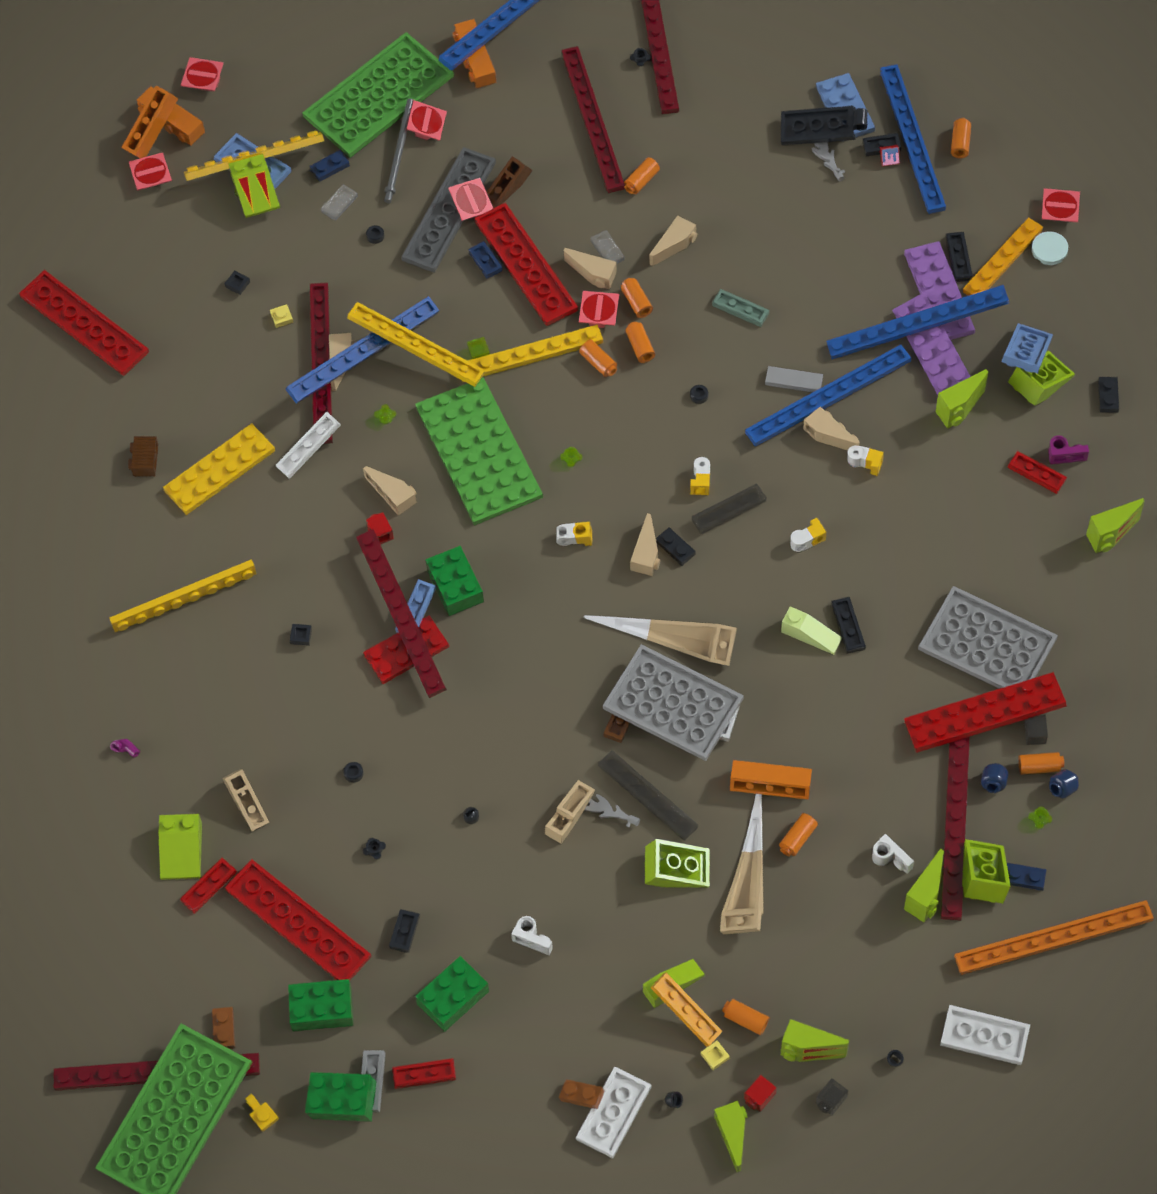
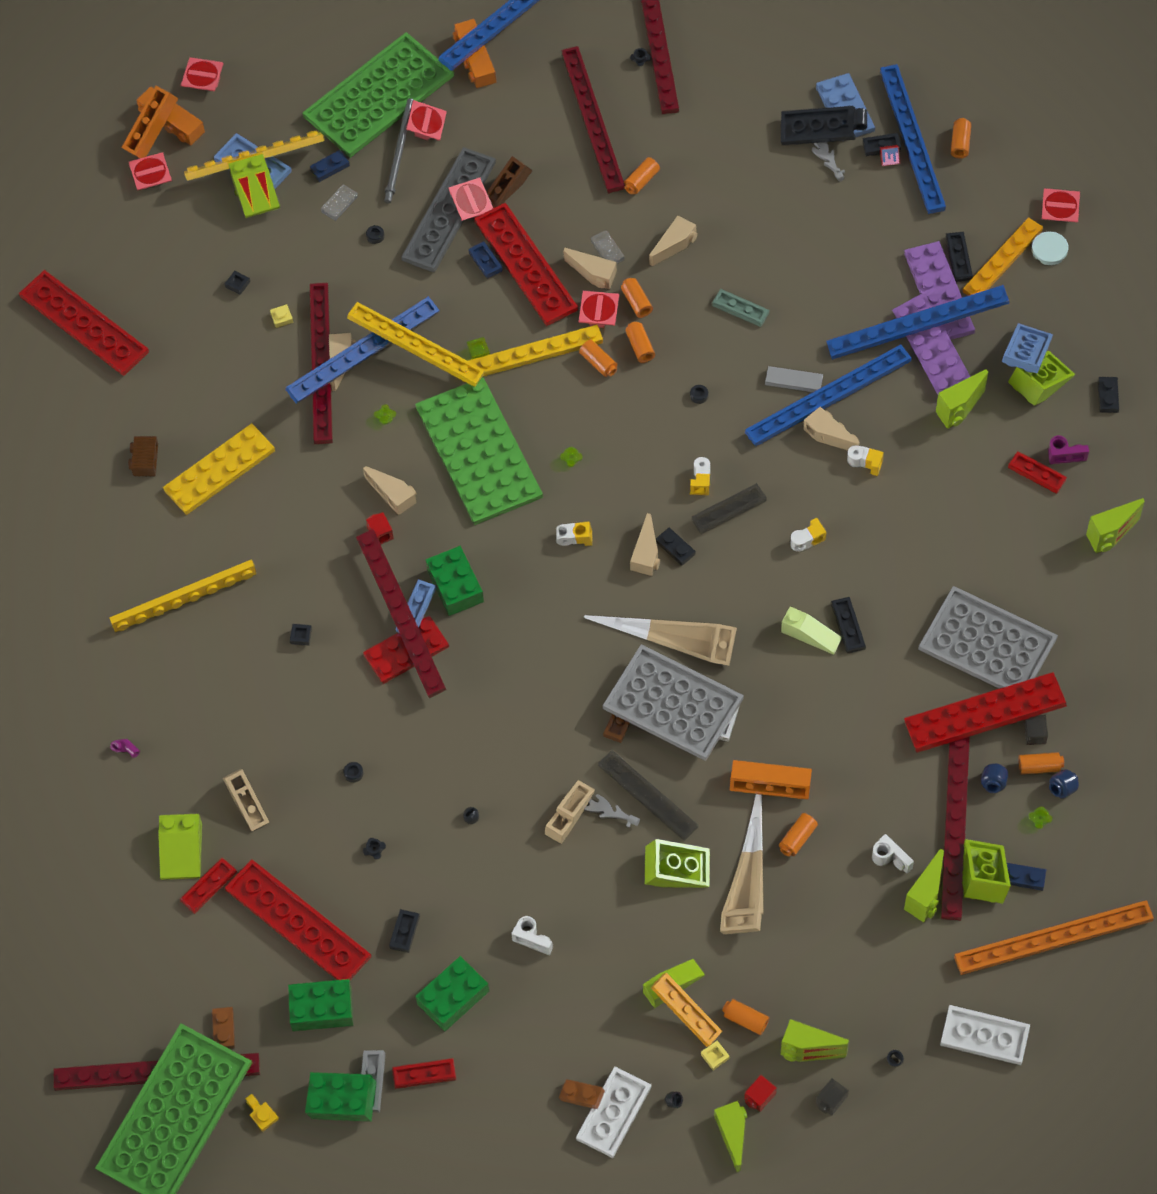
white tile [275,412,341,479] -> none

